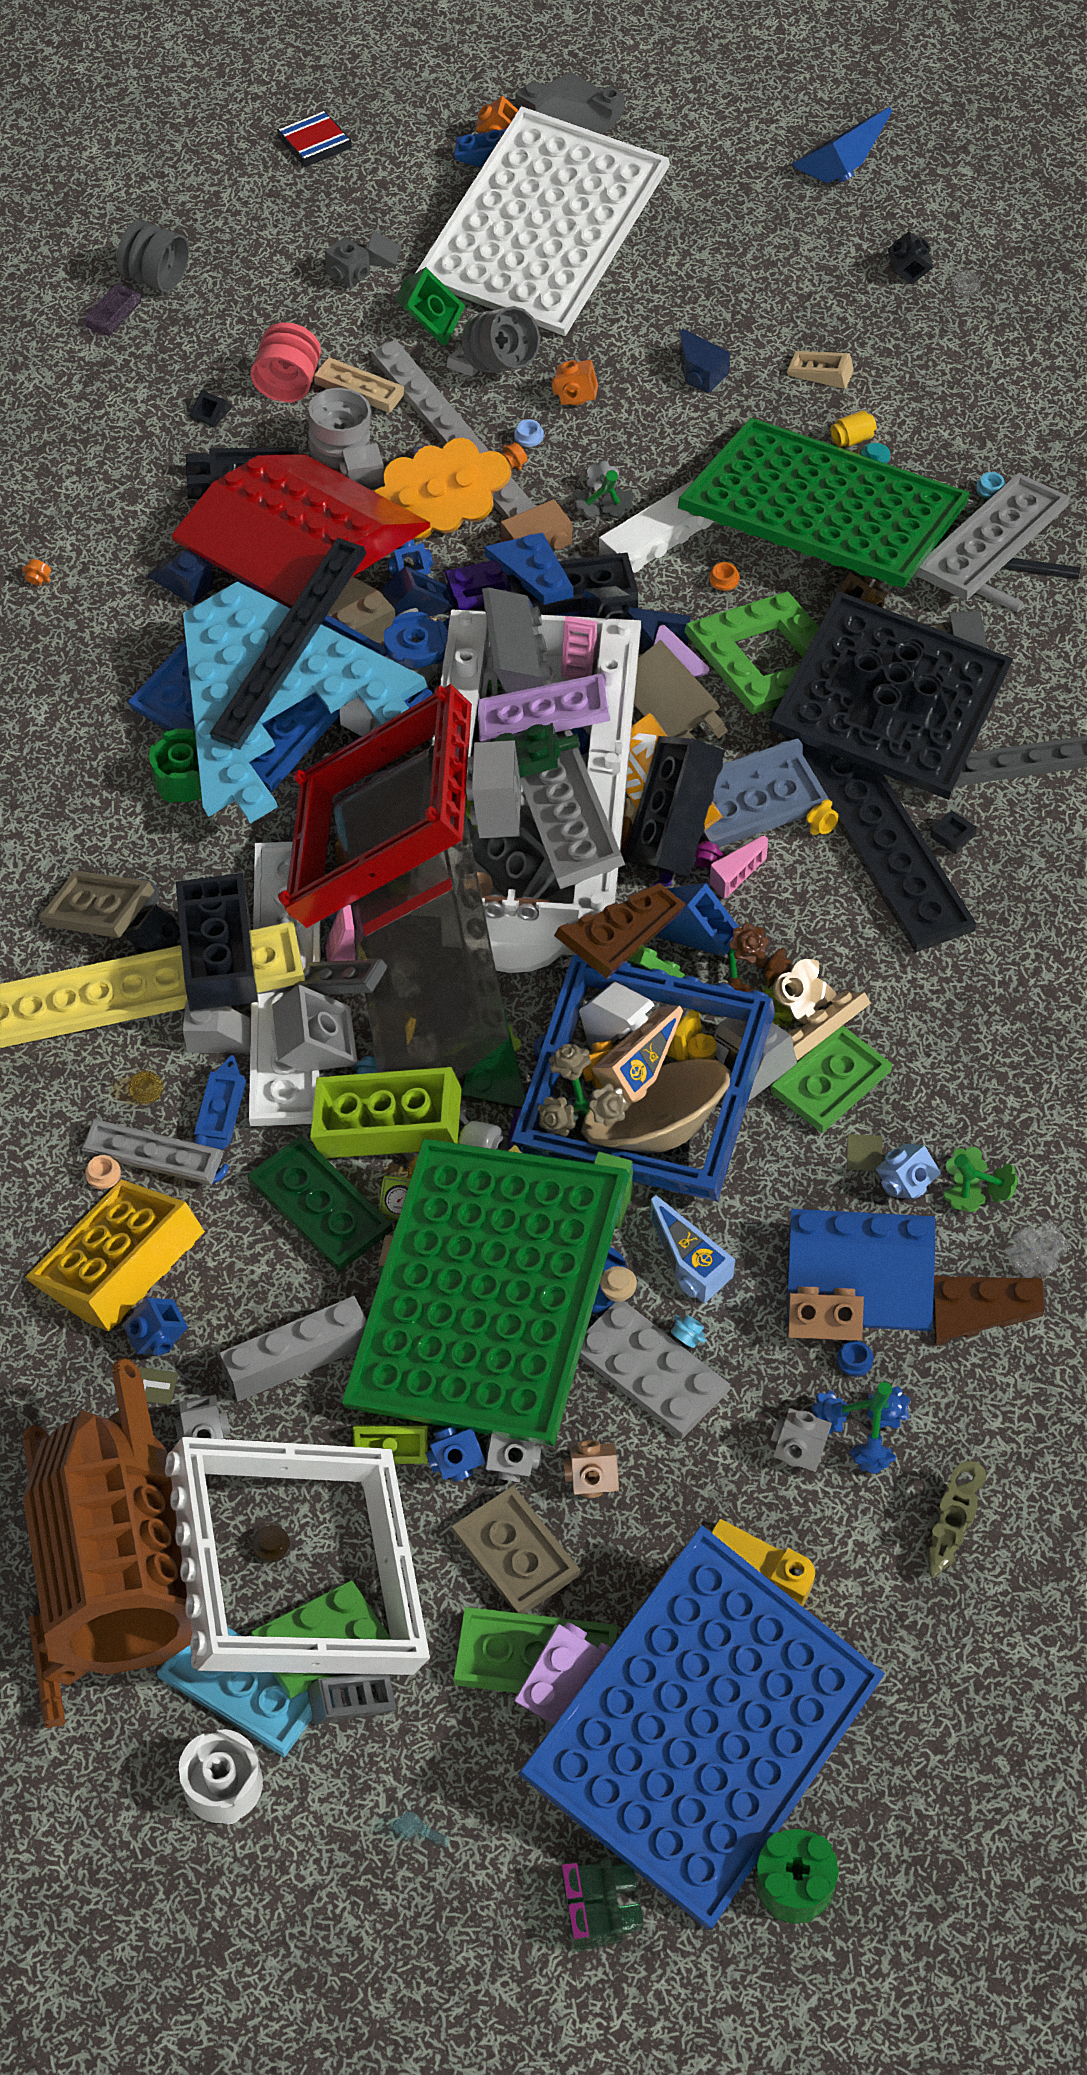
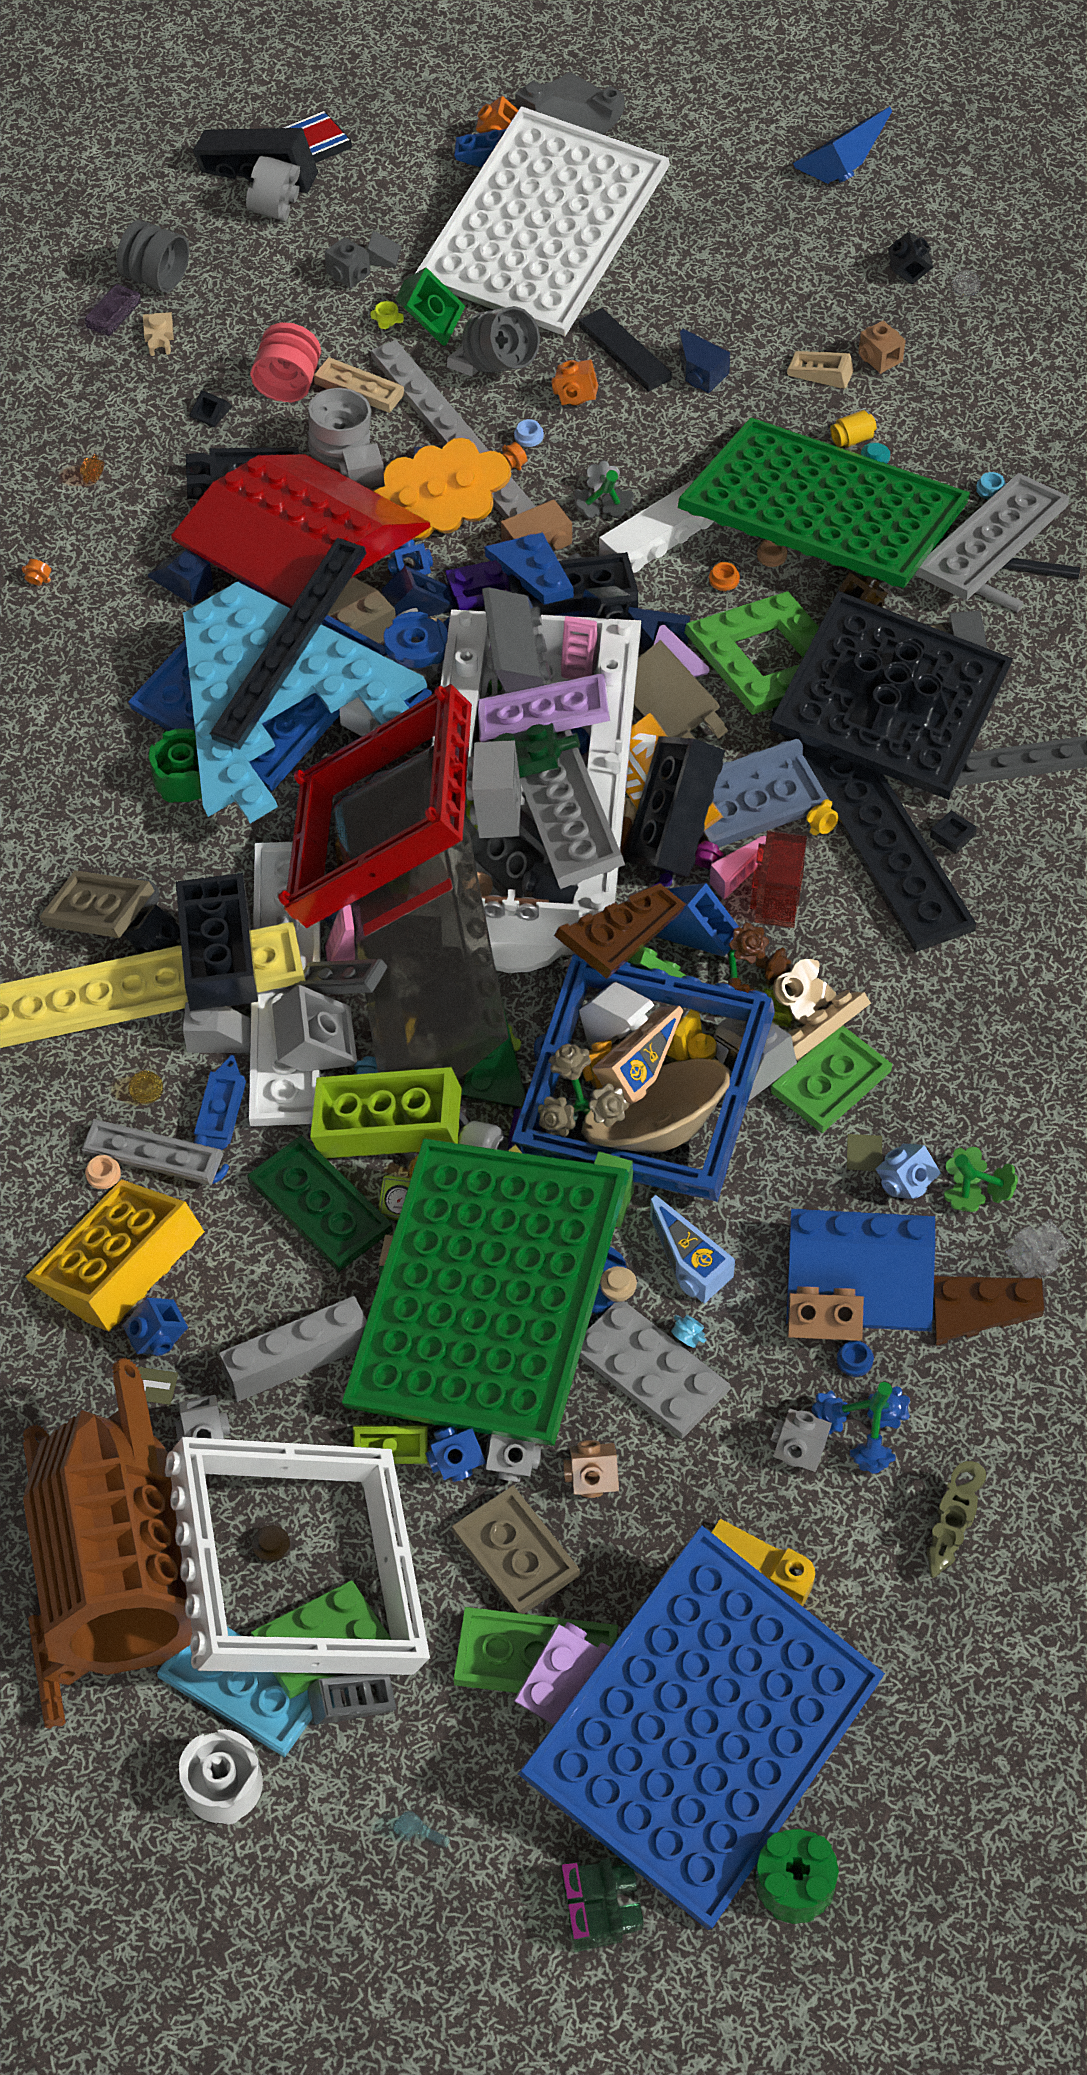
none -> clear orange plate [80,454,105,484]
none -> tan plate [143,312,174,356]
none -> black wedge [193,128,318,194]
none -> light grey brick [246,156,300,222]
none -> neon yellow plate [370,301,404,329]
none -> black brick [521,861,579,904]
none -> black tile [579,308,672,392]
none -> clear red brick [750,831,807,928]
none -> medium nougat plate [757,540,787,567]
none -> medium nougat brick [858,320,905,374]

